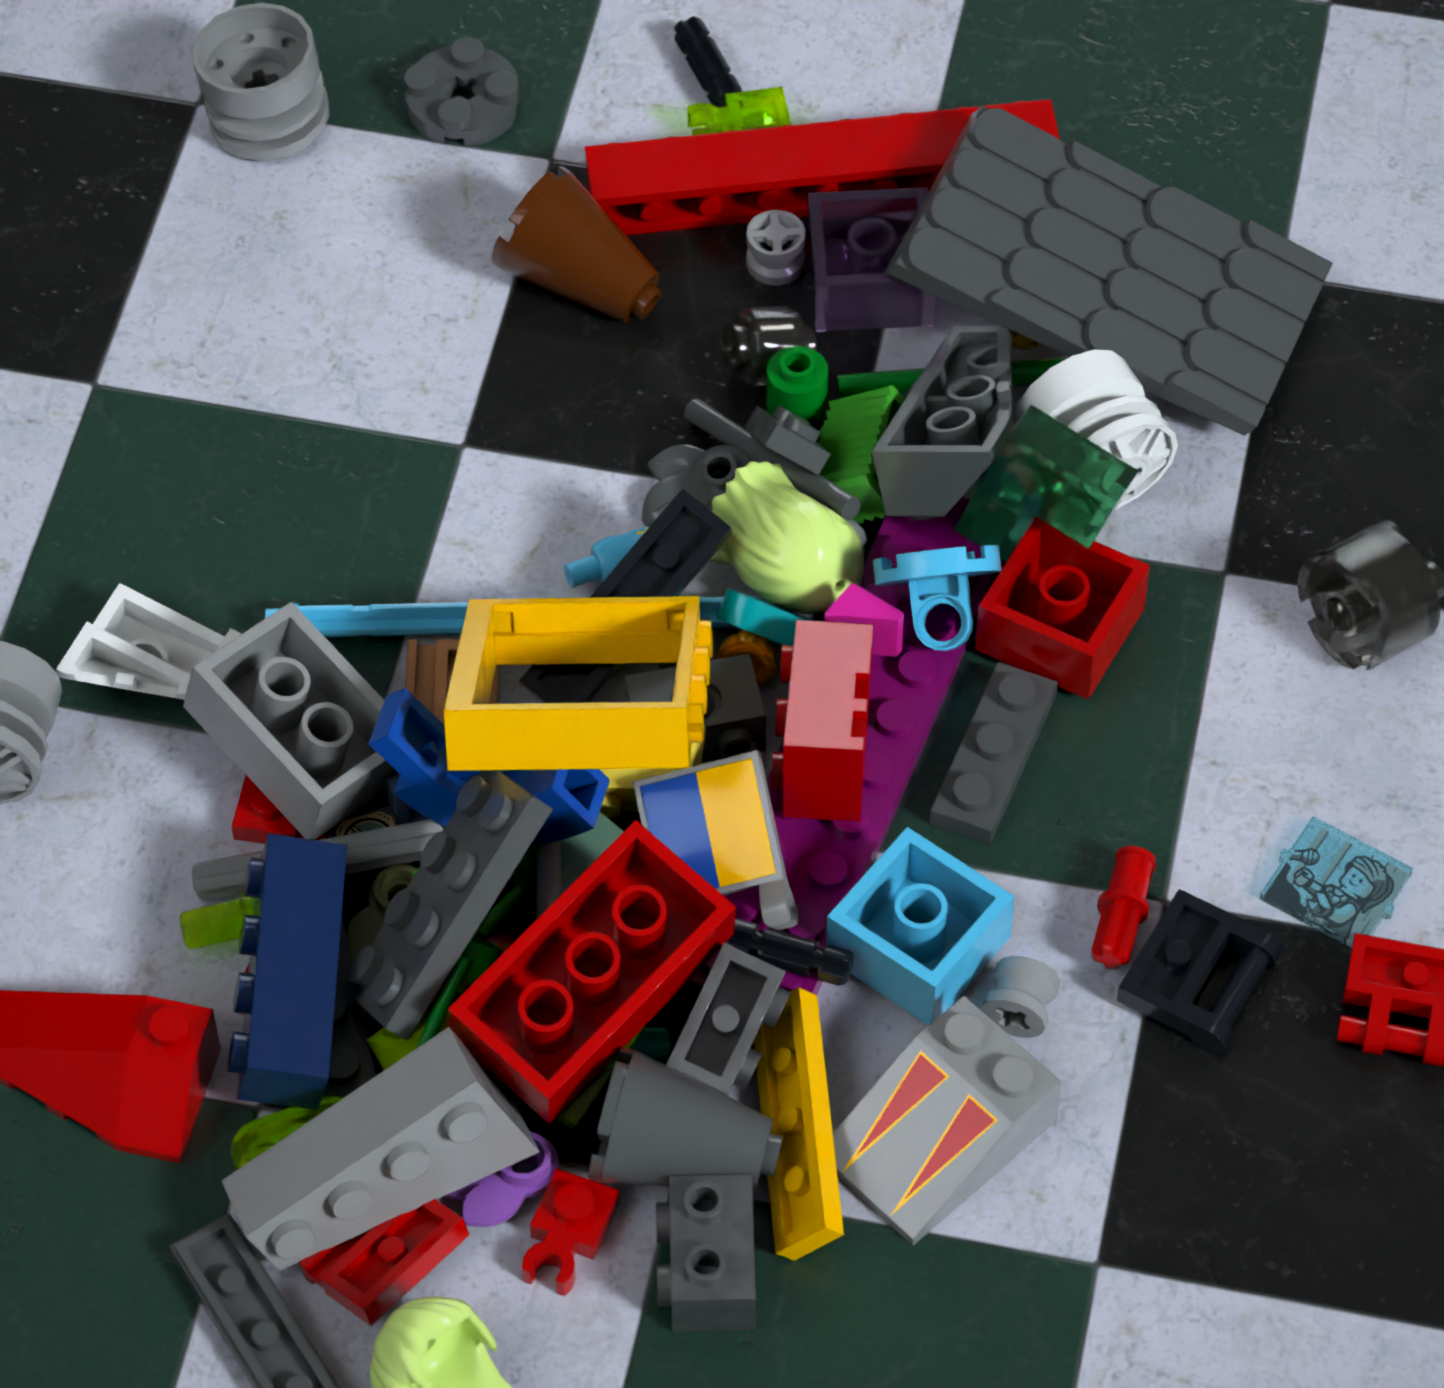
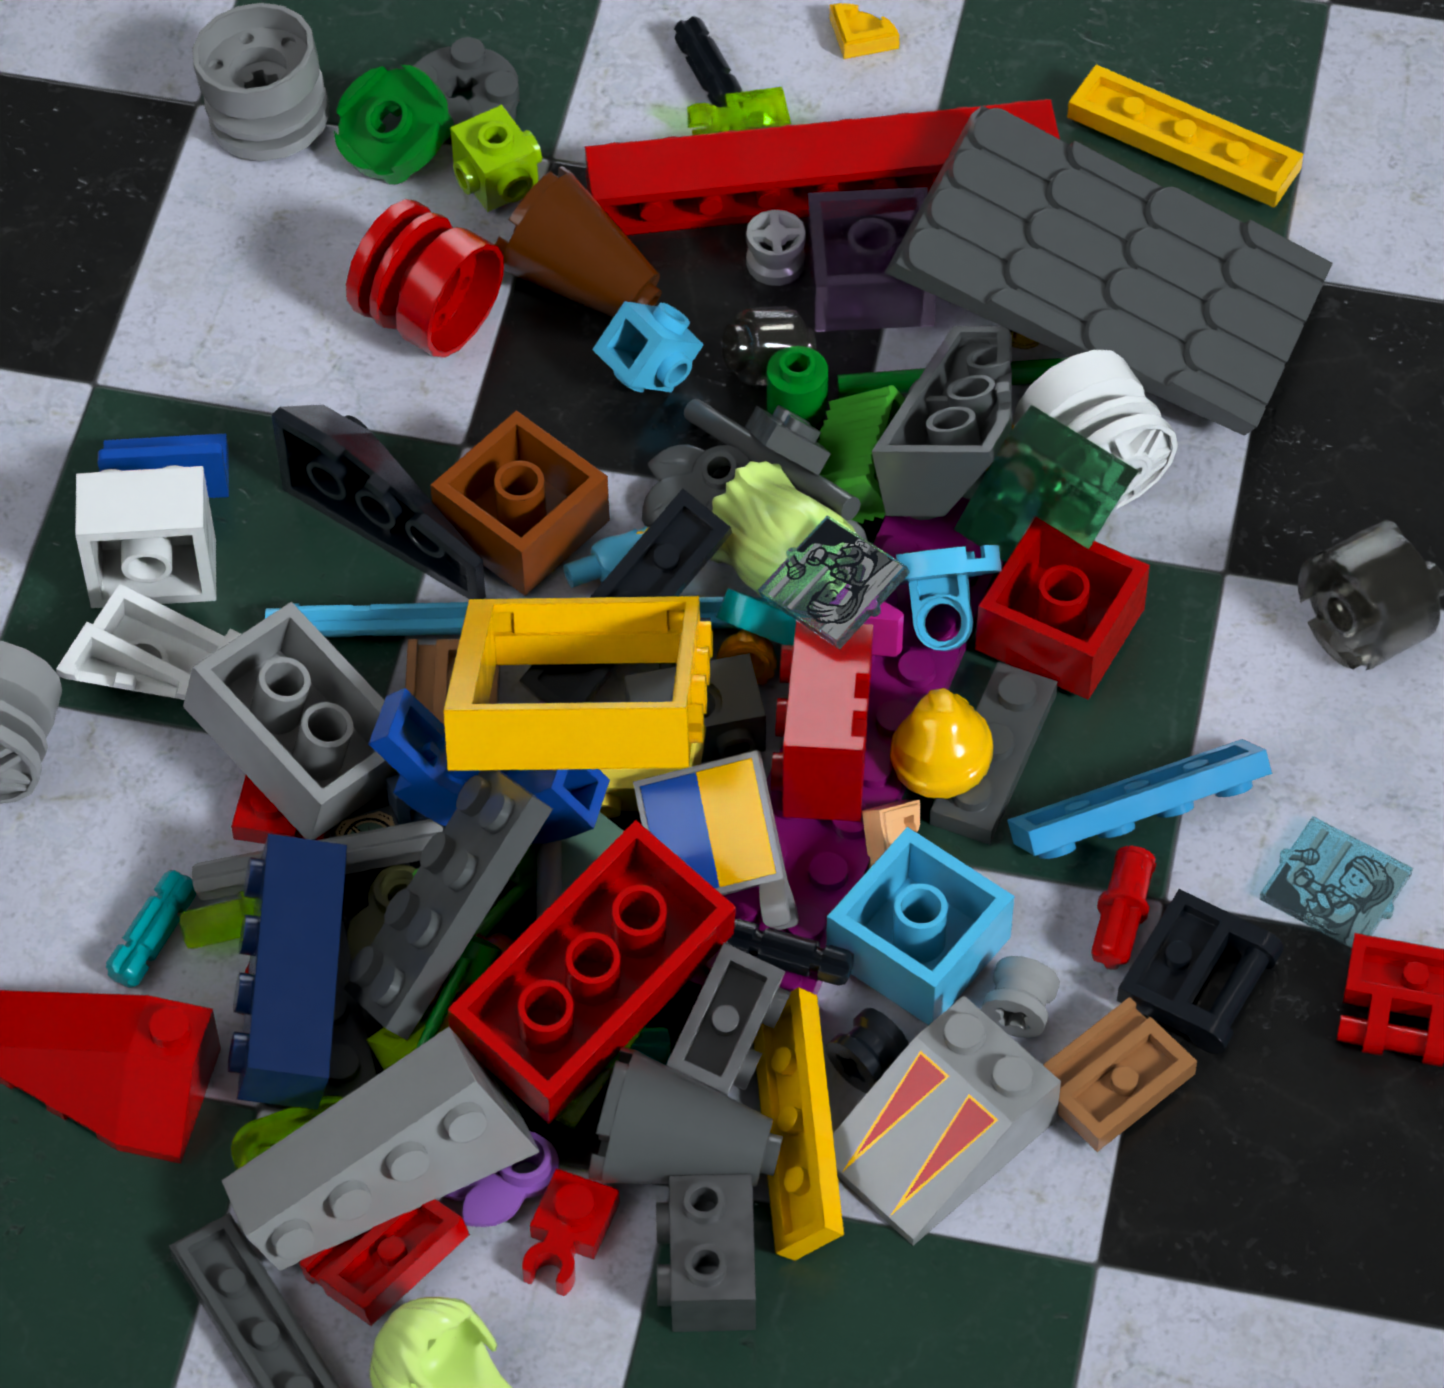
none -> white brick [75,465,216,608]
none -> blue panel [97,433,229,498]
none -> teal axle [106,870,196,988]
none -> black wedge [272,404,486,599]
none -> green plate [334,64,454,185]
none -> red wheel [346,199,504,358]
none -> dark orange brick [430,410,610,596]
none -> lime brick [450,105,542,212]
none -> medium azure brick [592,301,704,392]
none -> piece [758,515,910,649]
none -> black wheel [826,1007,909,1093]
none -> yellow tile [829,3,900,59]
none -> light nougat tile [862,799,920,869]
none -> yellow hat [890,688,993,799]
none -> dark azure plate [1007,739,1272,859]
none -> medium nougat plate [1043,997,1197,1152]
none -> yellow plate [1067,64,1303,208]

